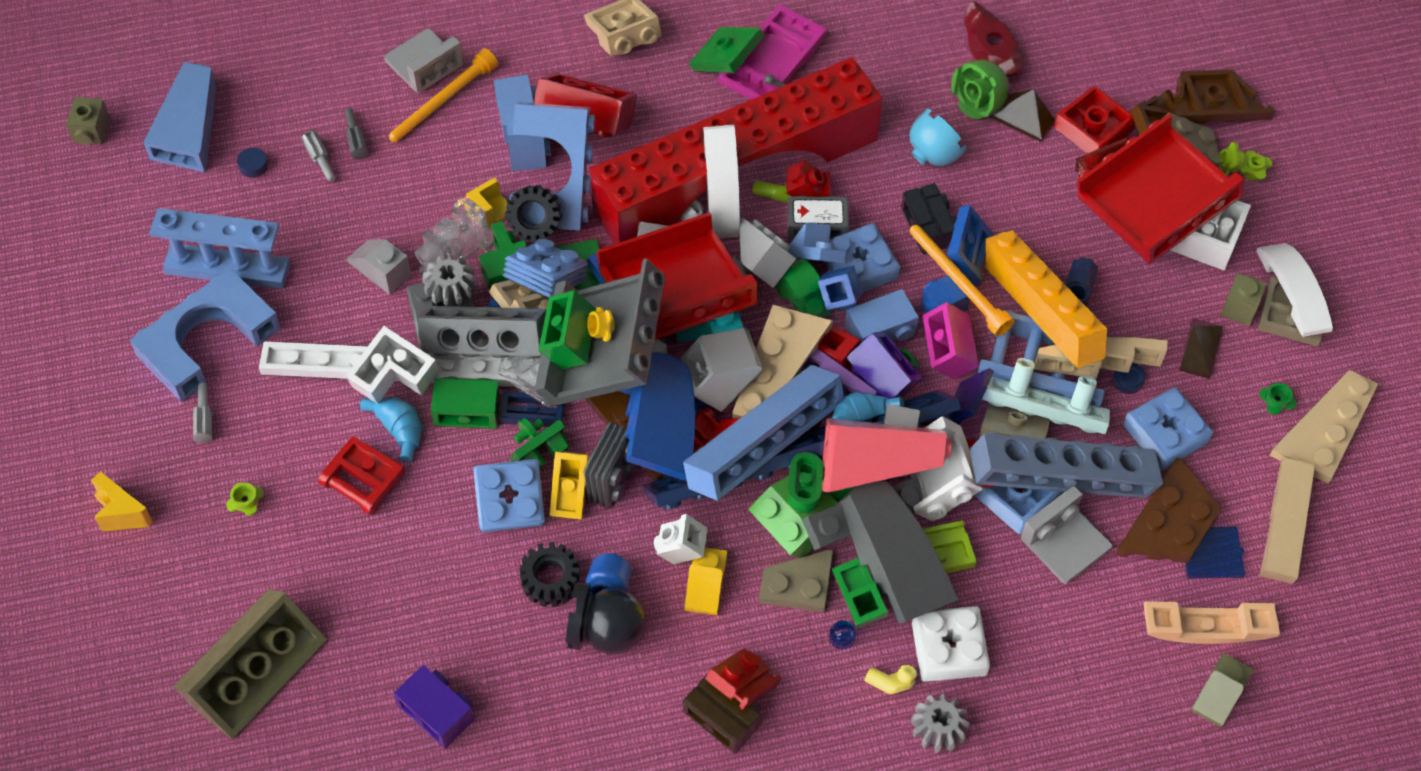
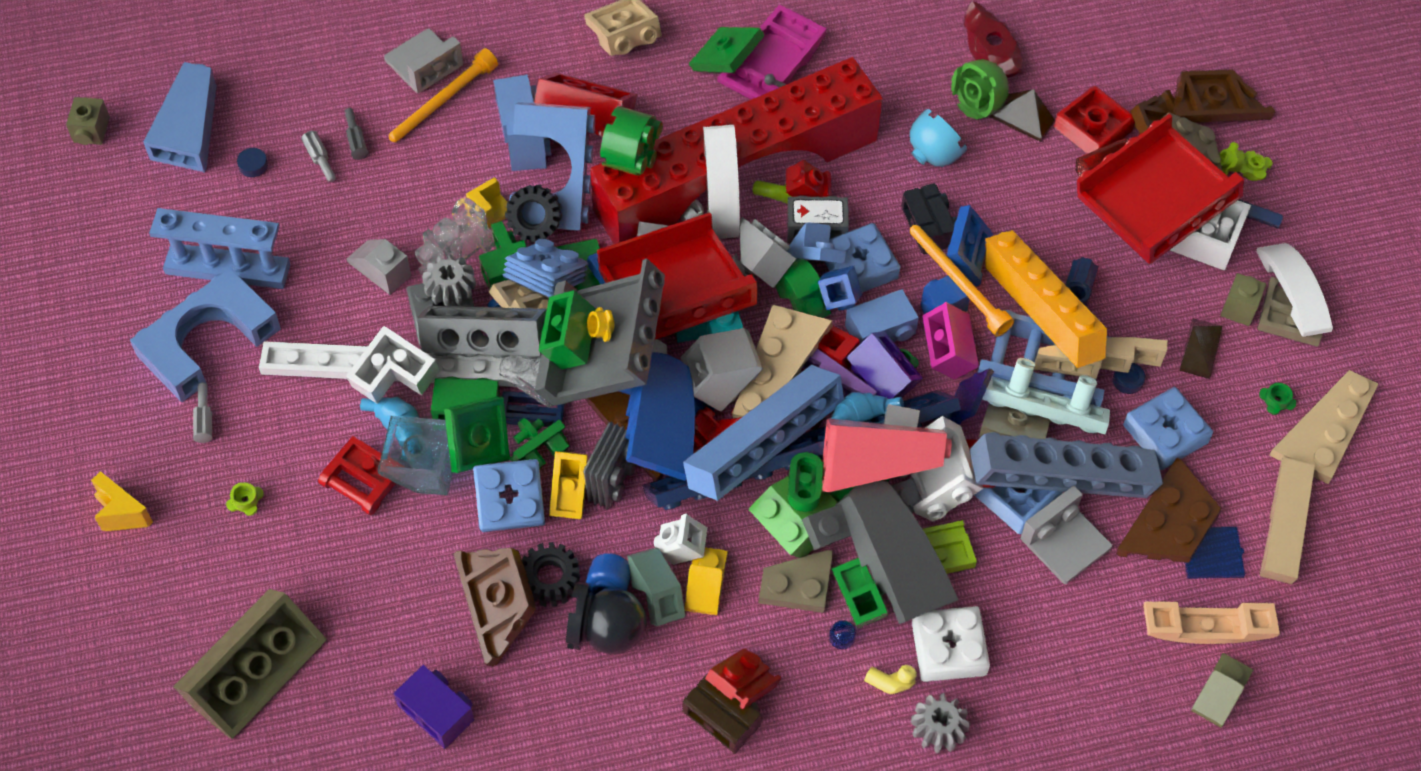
none -> clear light blue slope [378,415,453,496]
none -> green plate [444,396,510,473]
none -> wing [453,548,537,667]
none -> green brick [600,106,663,176]
none -> sand green slope [627,547,685,626]
none -> dark blue tile [1238,199,1283,229]

